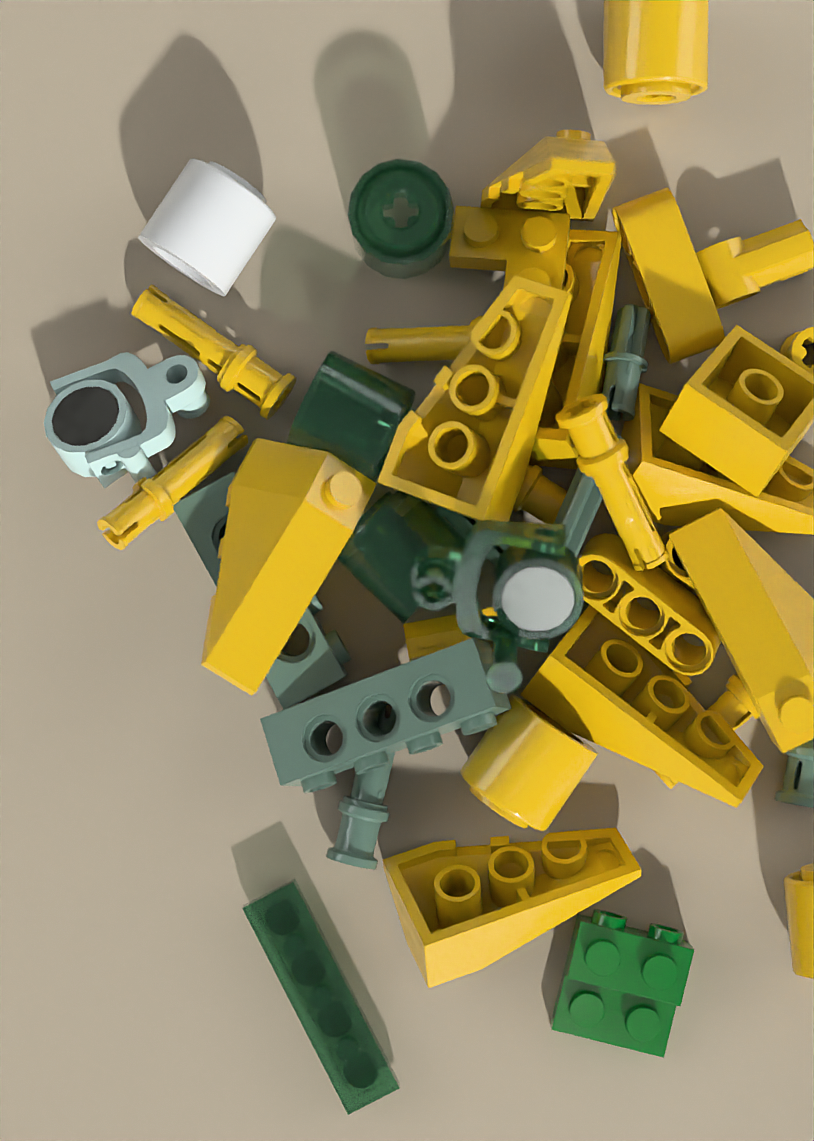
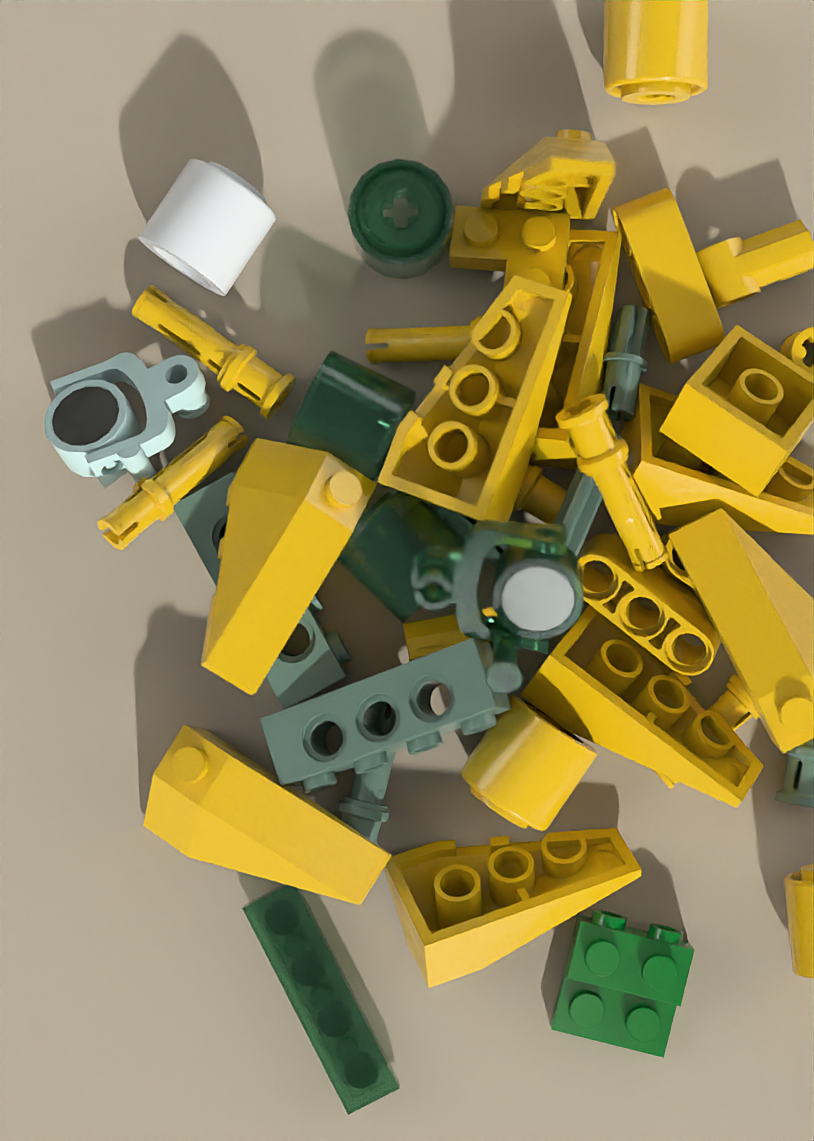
none -> yellow wedge [143,724,392,905]

